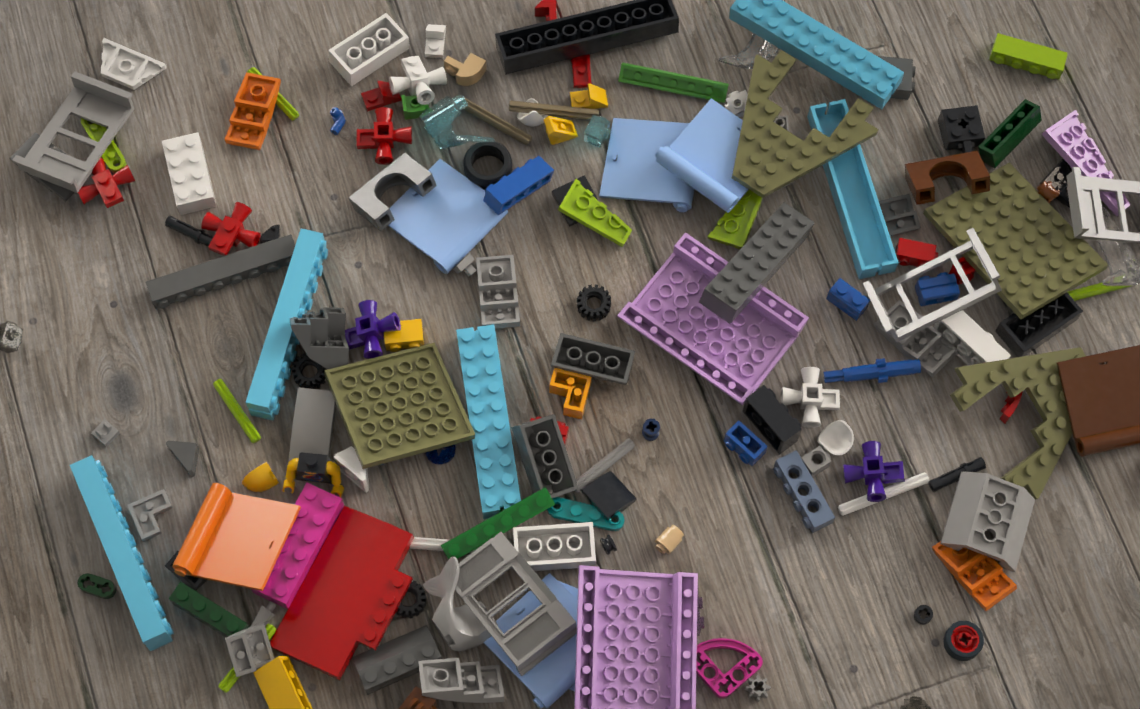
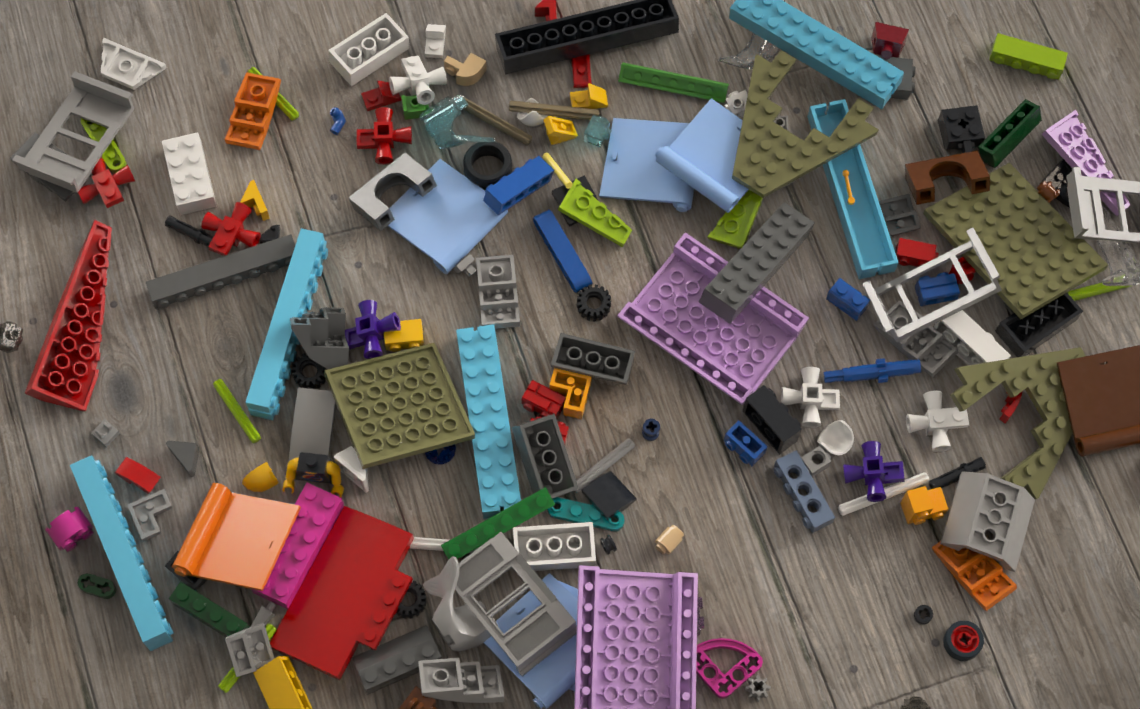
none -> red wedge [25,220,112,412]
none -> dark pink brick [45,507,94,552]
none -> red slope [115,457,161,494]
none -> yellow slope [240,180,270,221]
none -> red brick [521,380,566,420]
none -> blue beam [533,209,593,293]
none -> light yellow bar [542,153,573,189]
none -> light orange hinge [842,170,855,205]
none -> dark red torso [871,22,909,59]
none -> light orange brick [900,486,948,525]
none -> white brick [906,391,969,452]

